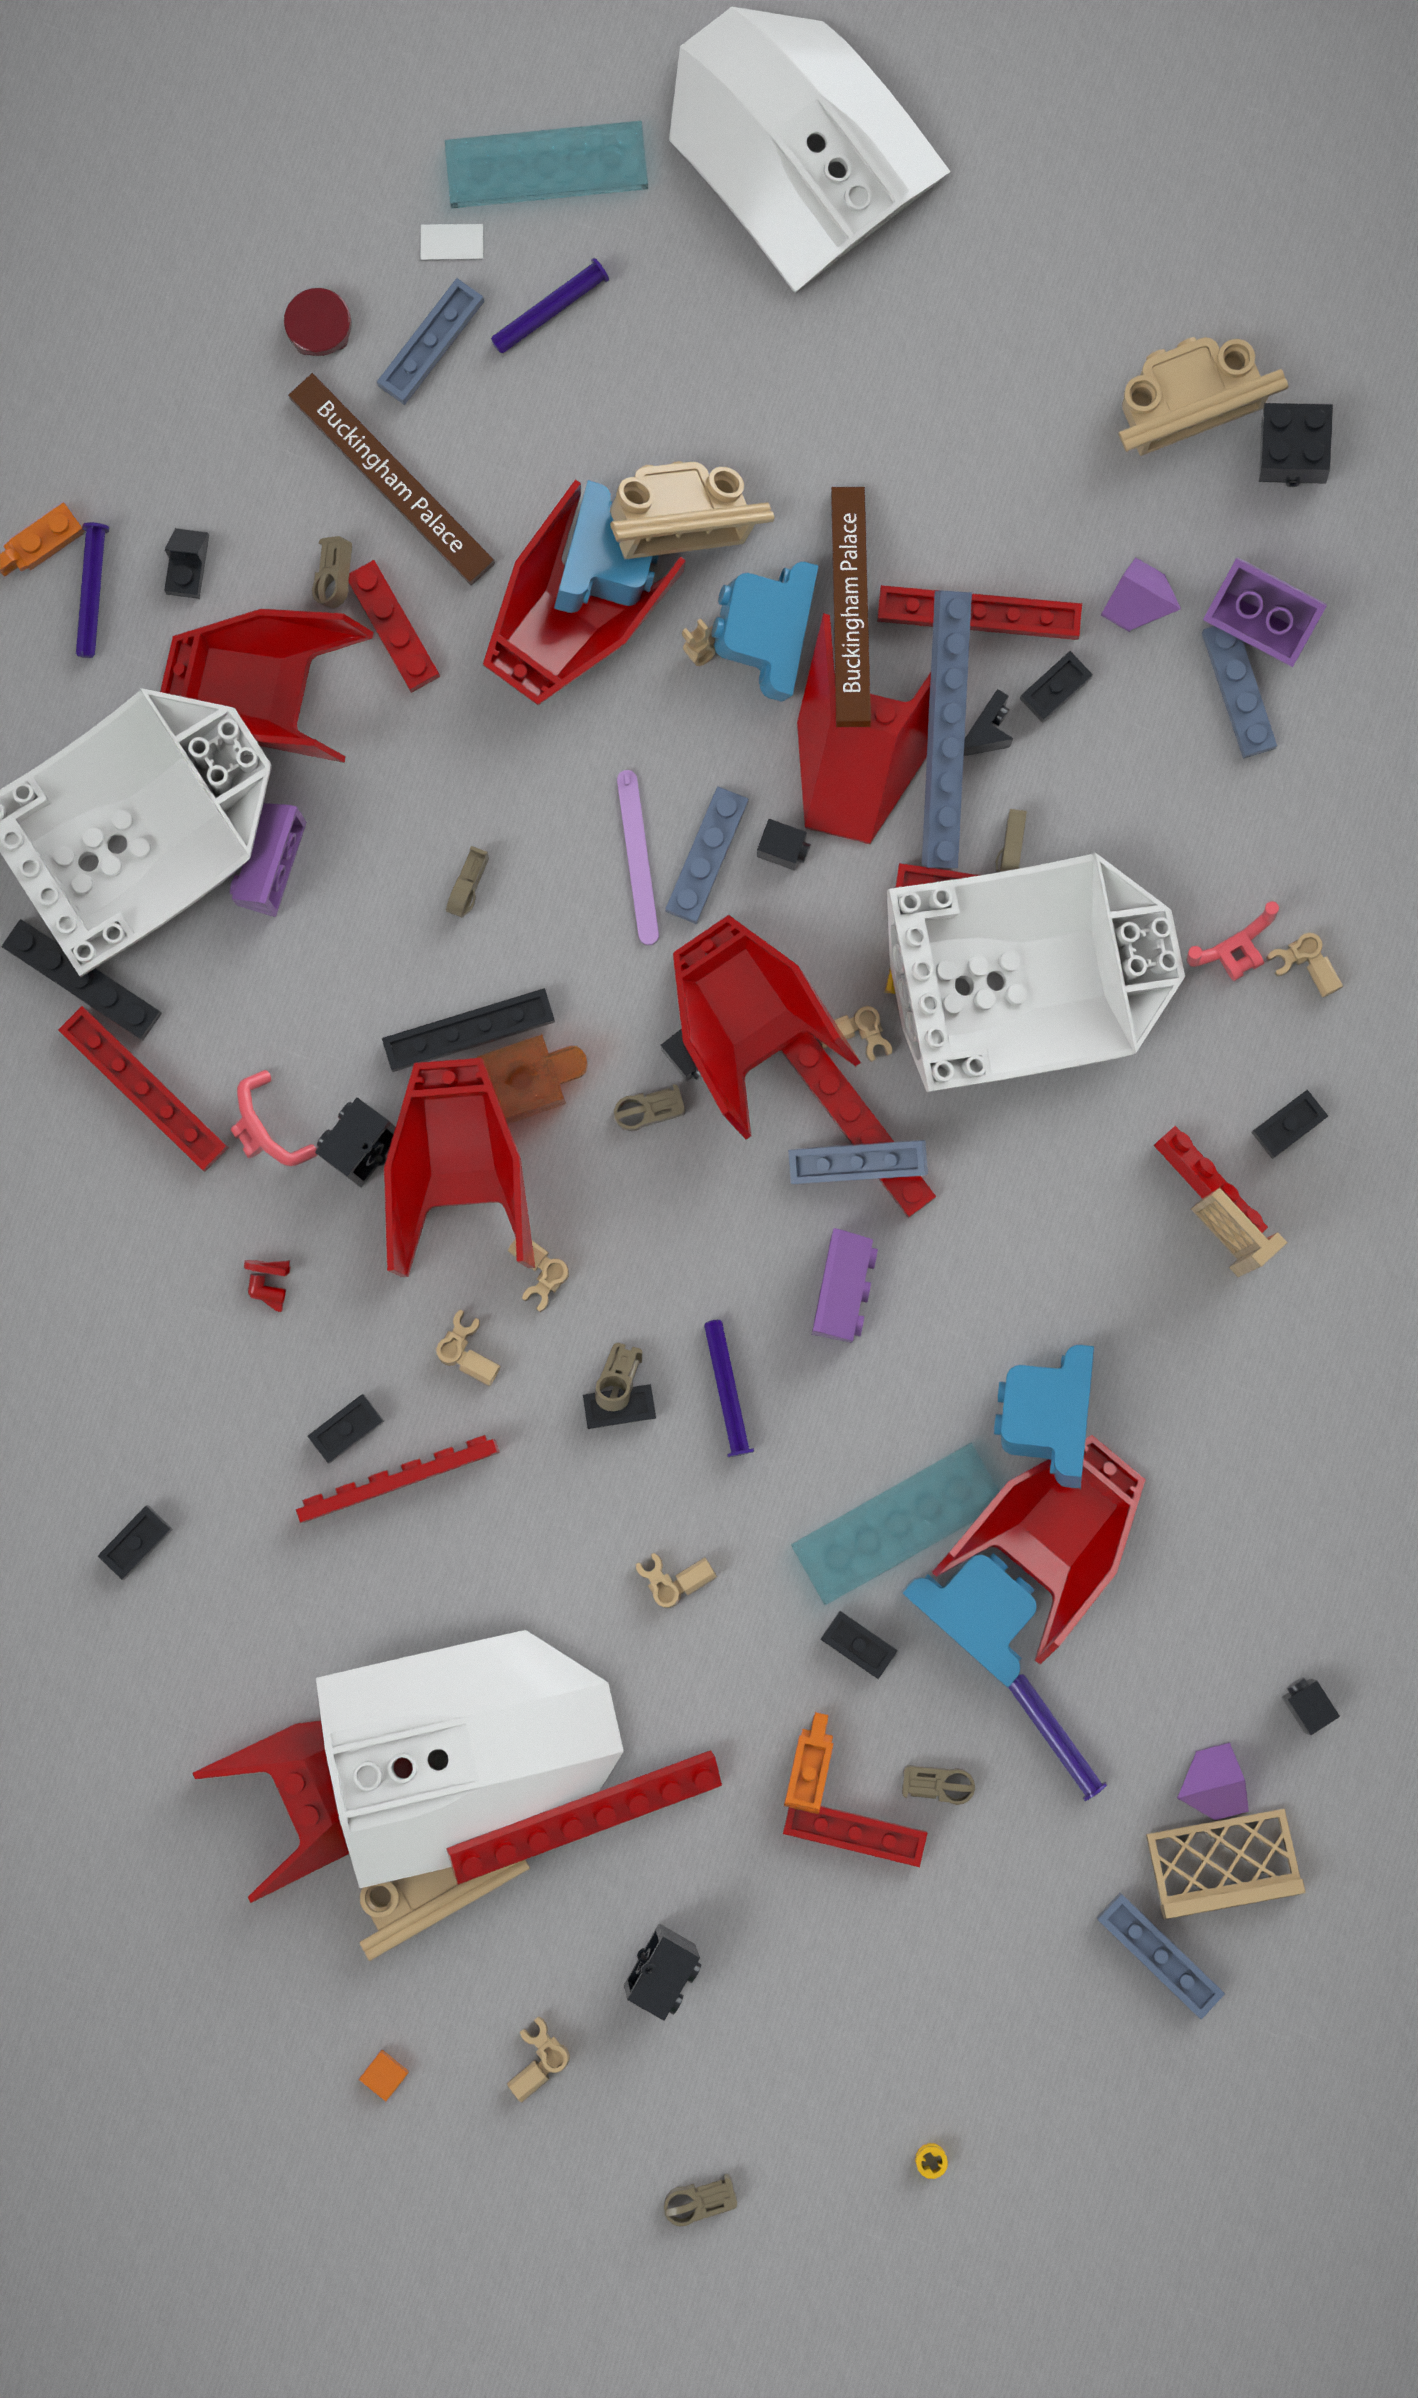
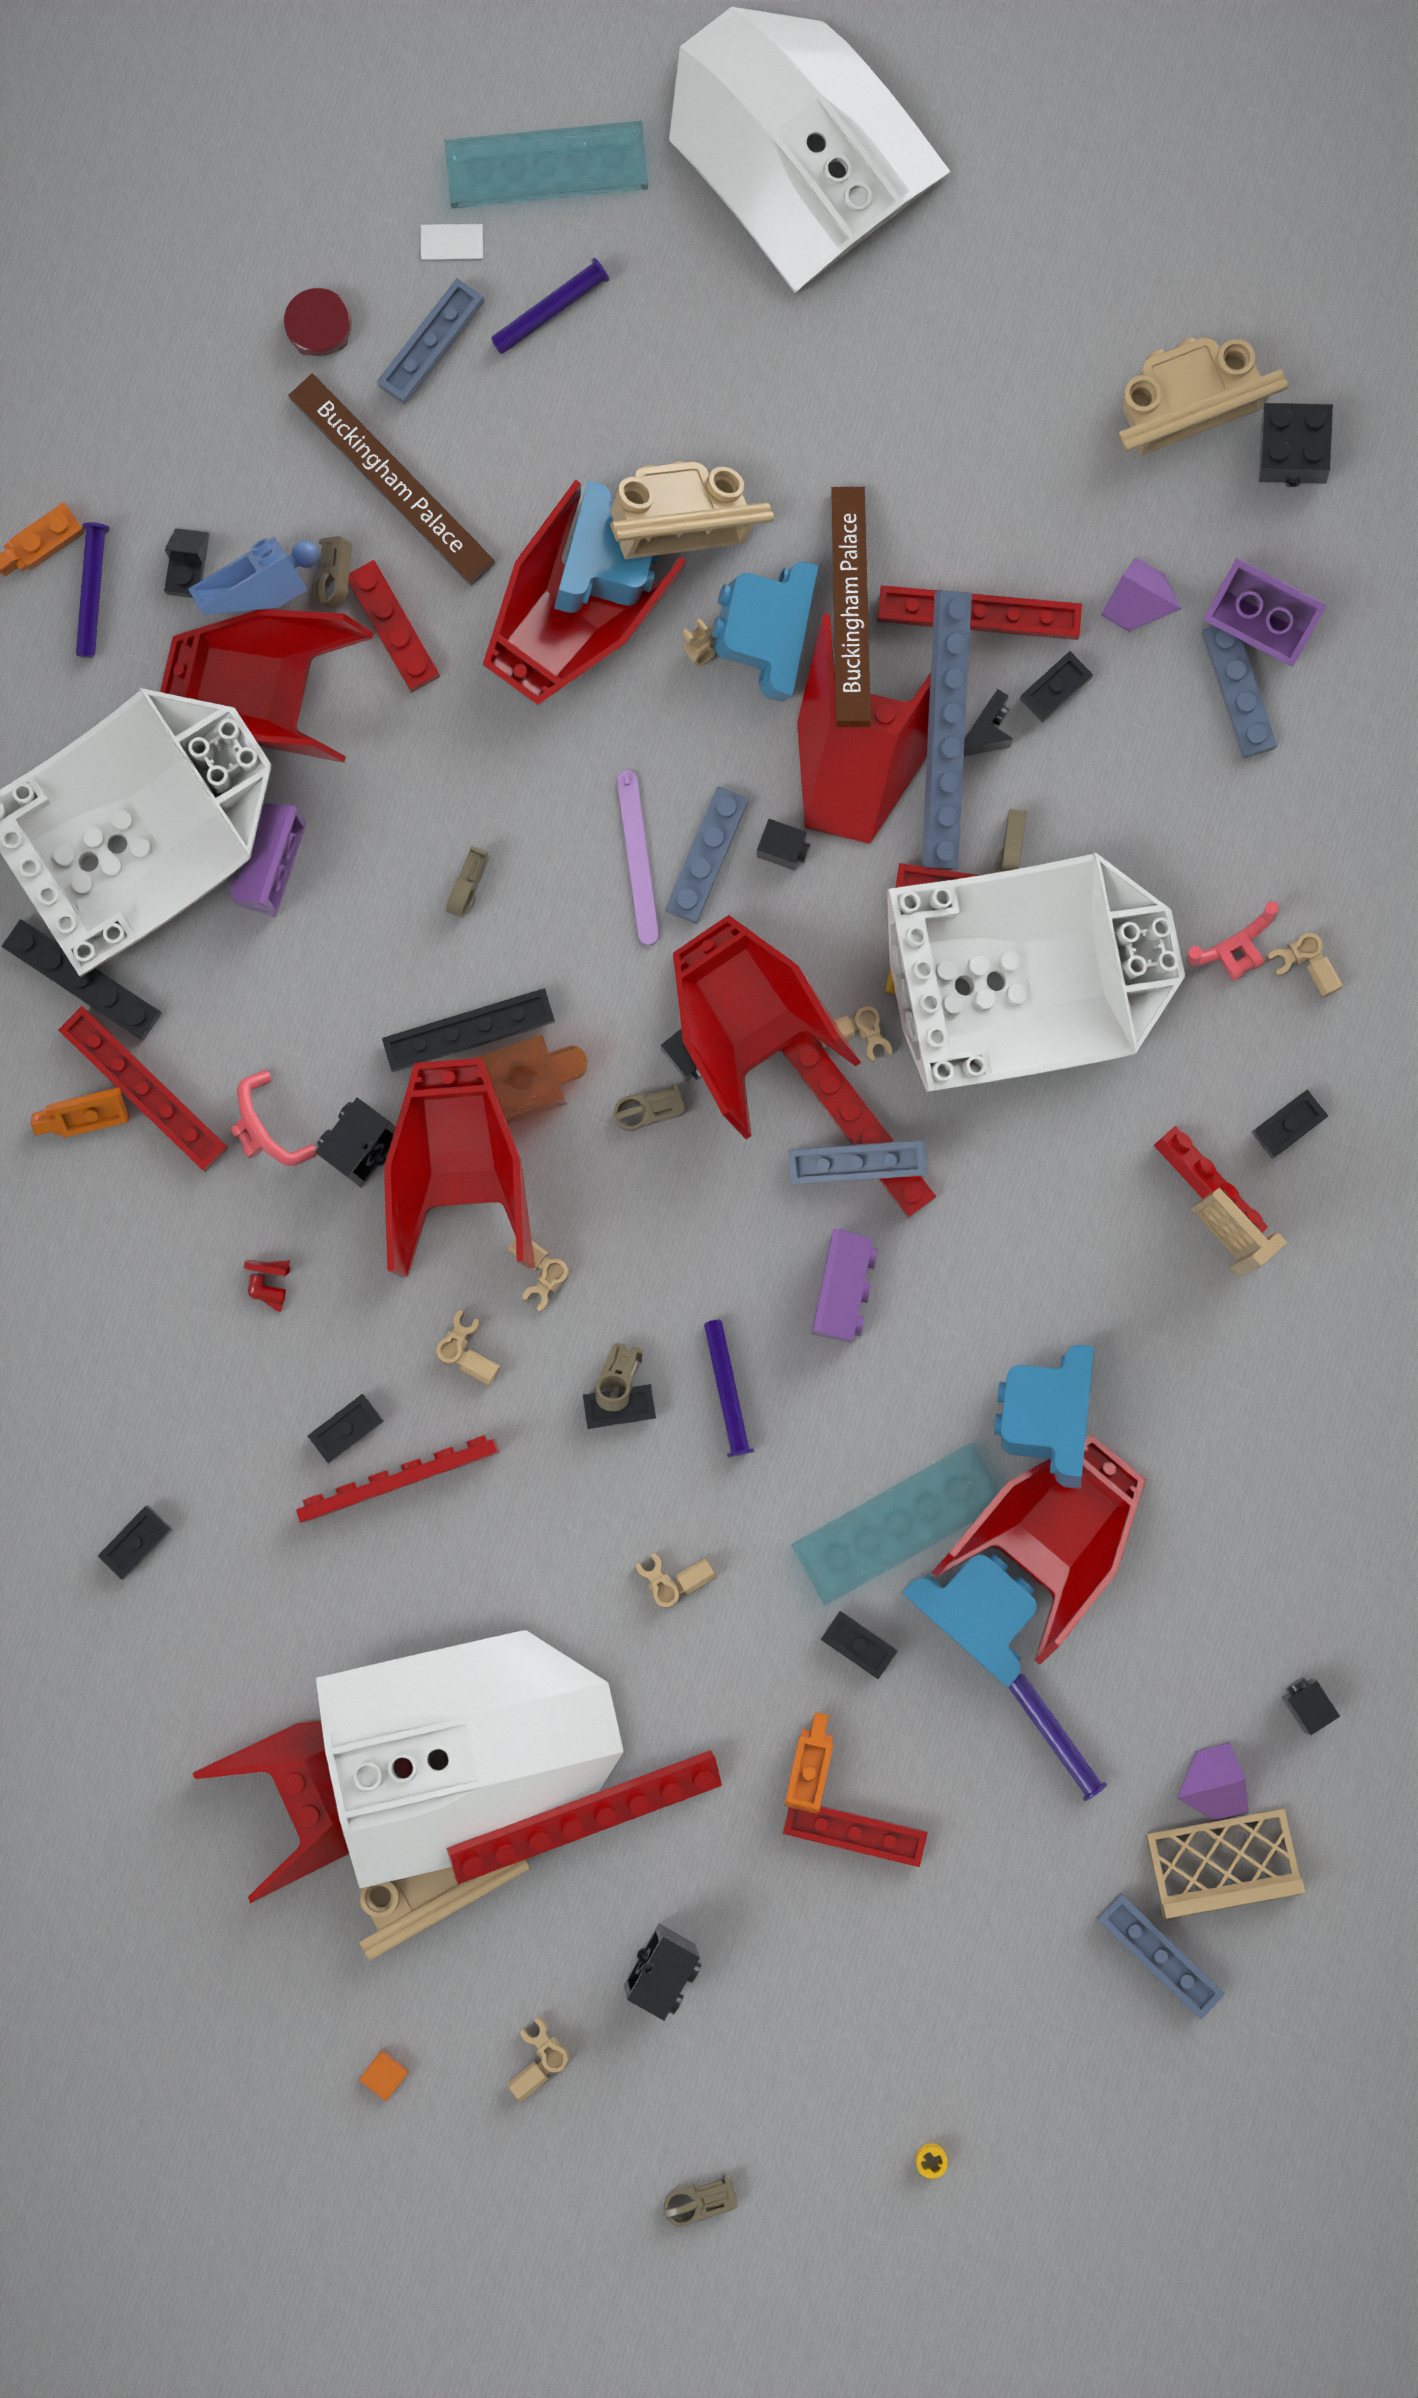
dark tan piece [902,1765,975,1805] -> none
none -> orange hinge [30,1087,130,1138]
none -> medium blue slope [188,537,319,615]

